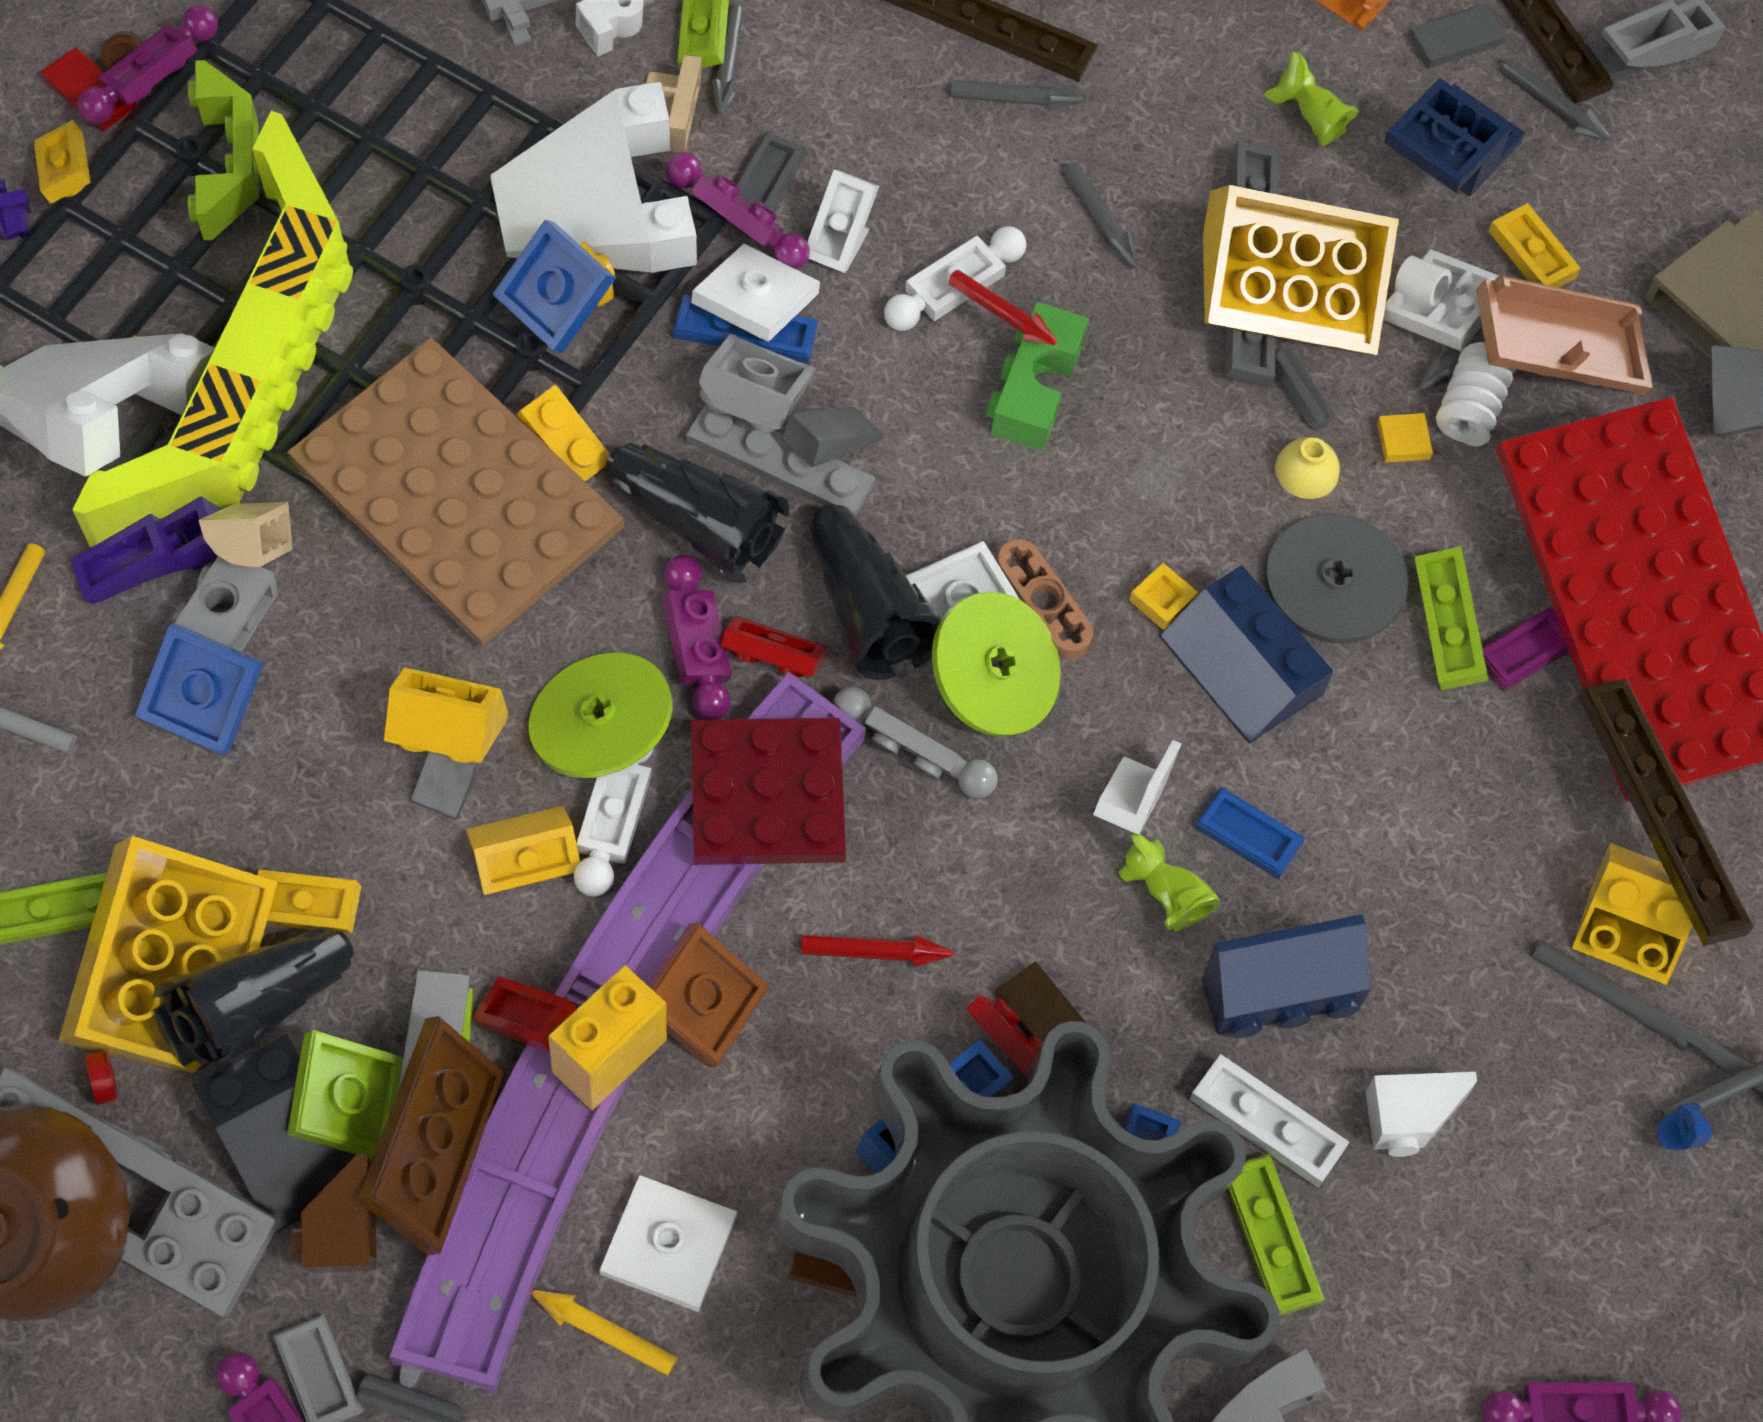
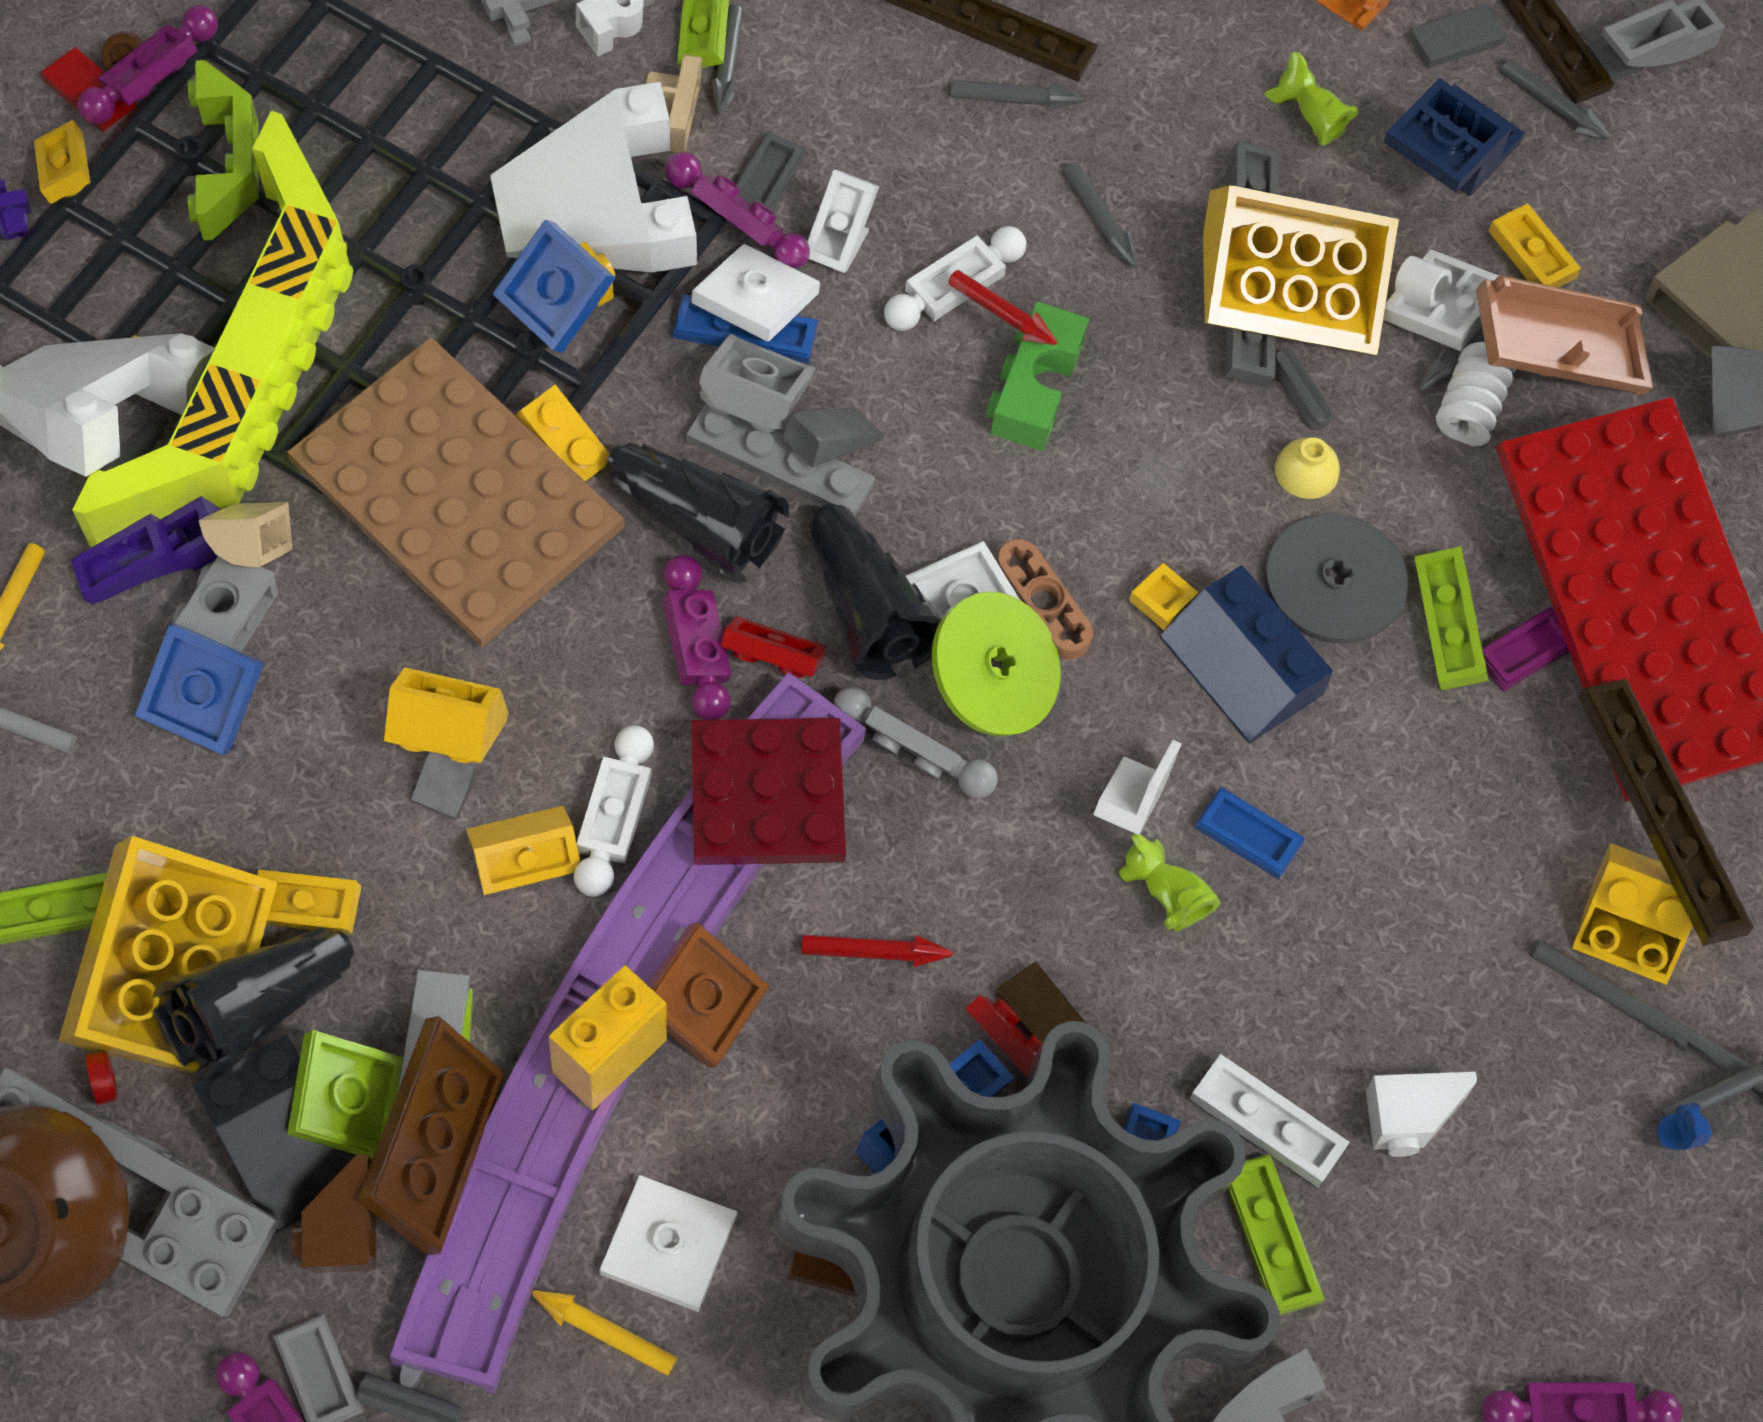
red tile [472,976,578,1053] -> none
lime piece [528,653,673,778] -> none
dark blue slope [1201,914,1371,1038] -> none
yellow tile [1377,413,1433,463] -> none

